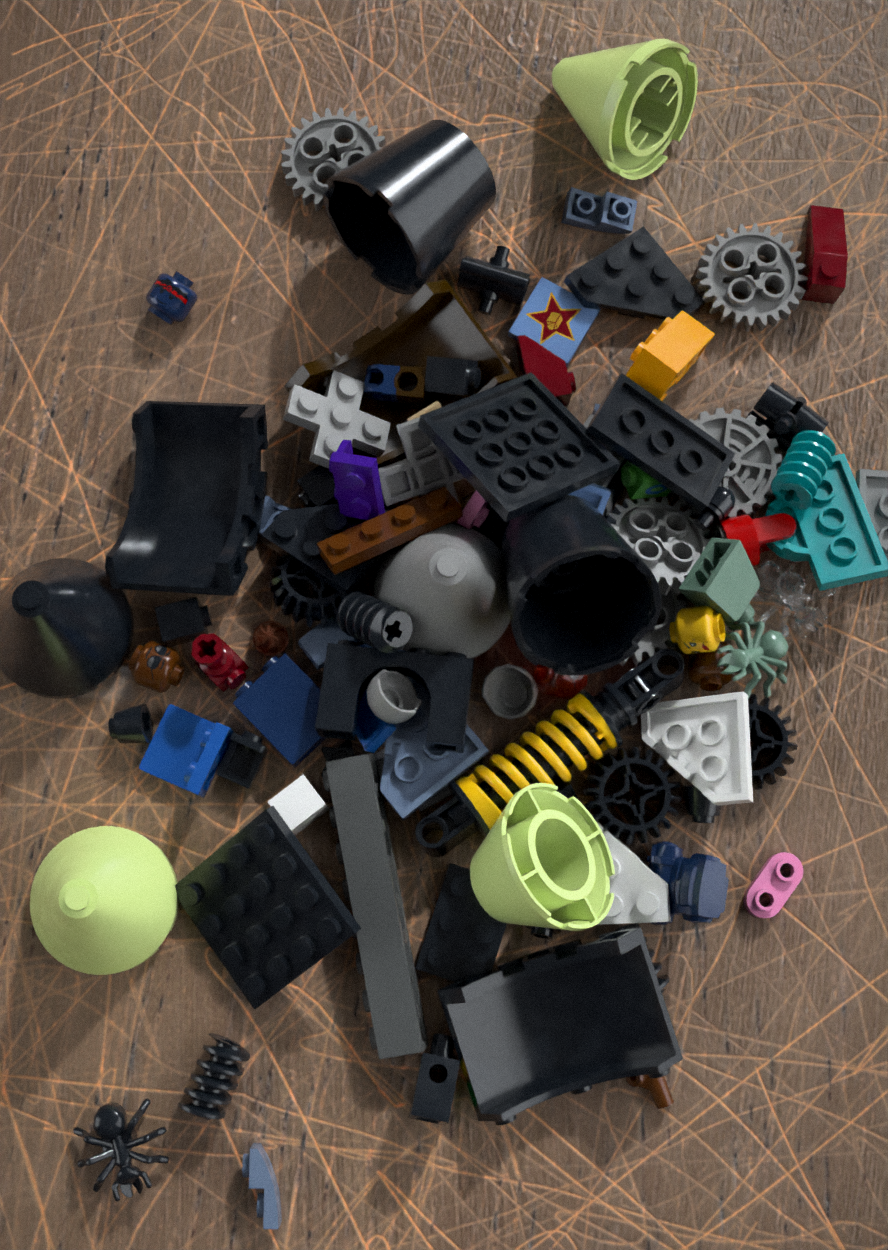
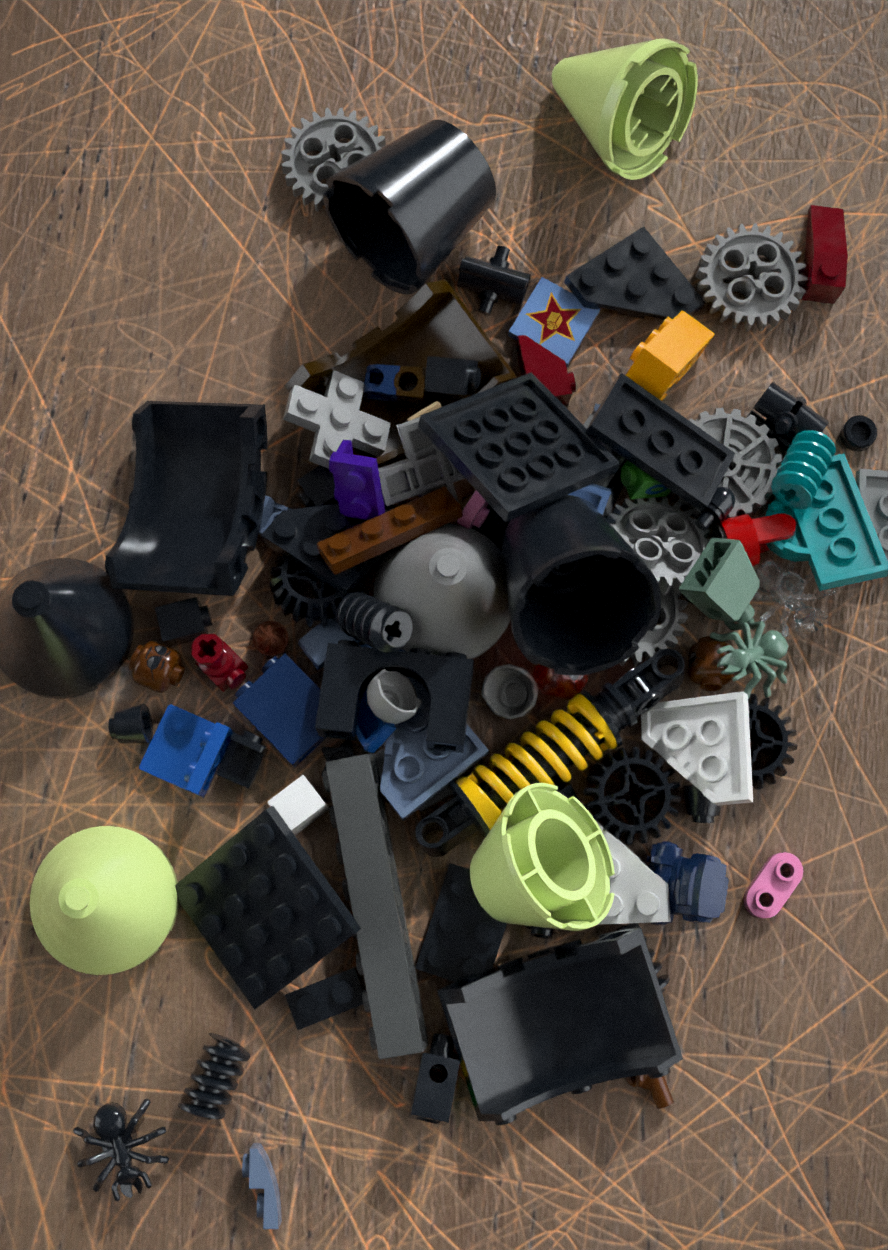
dark blue head [146,271,197,325] -> none
sand blue slope [561,187,637,234] -> none
yellow head [669,606,726,654] -> none
none -> black plate [285,967,363,1030]
none -> black tile [840,415,877,452]

